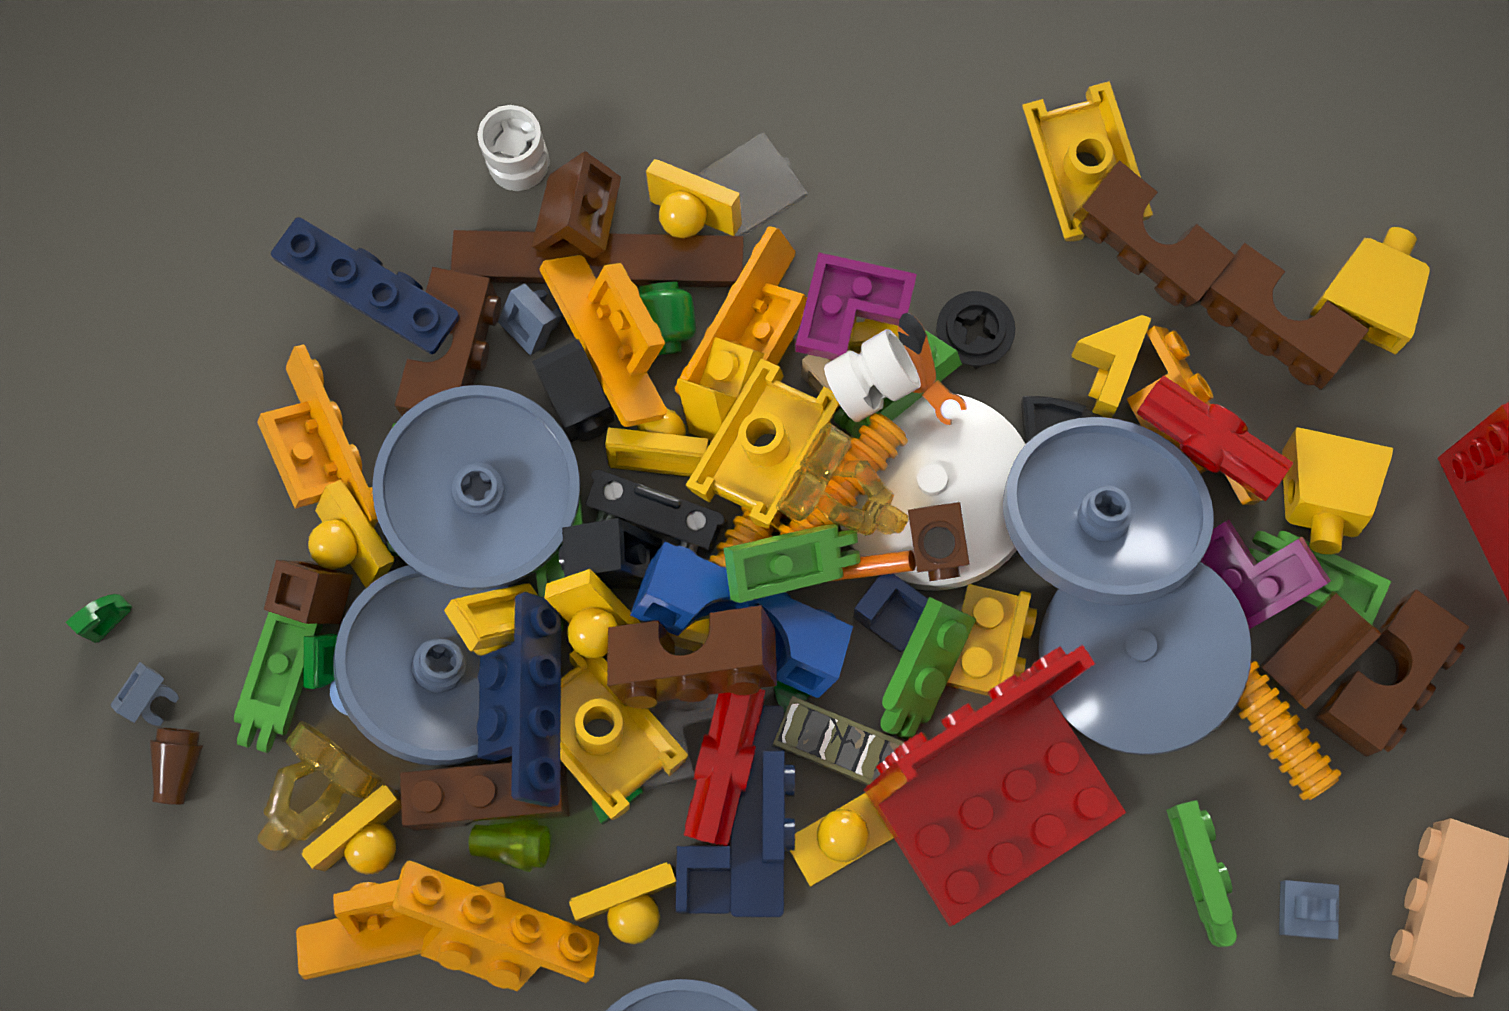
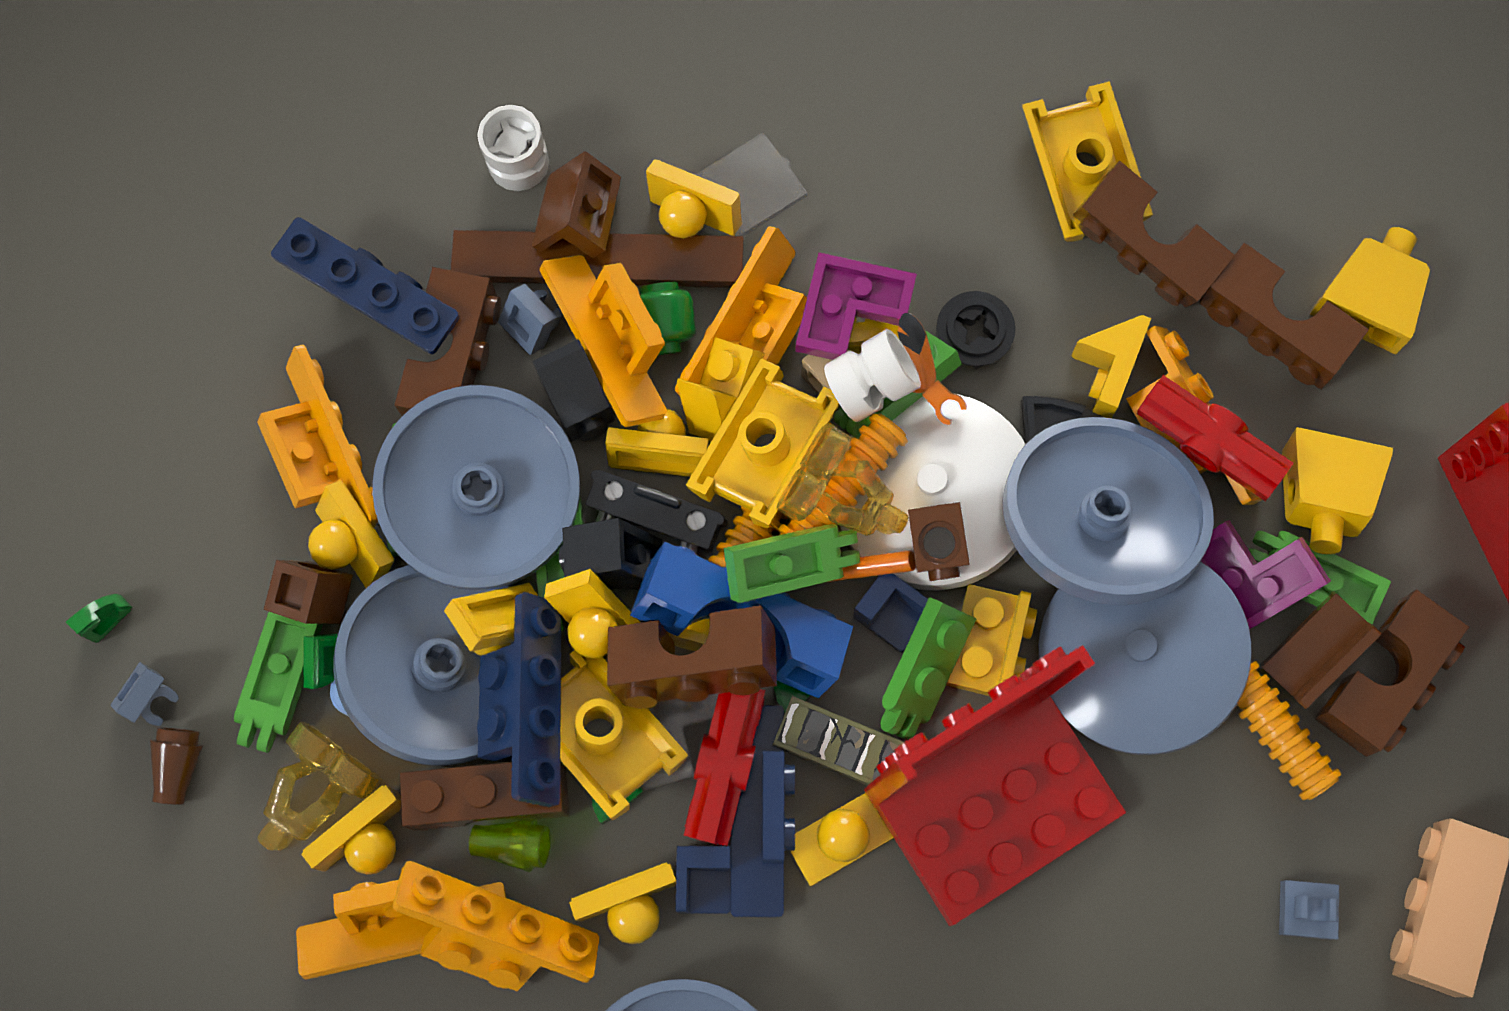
bright green hinge [1166,800,1237,947] -> none

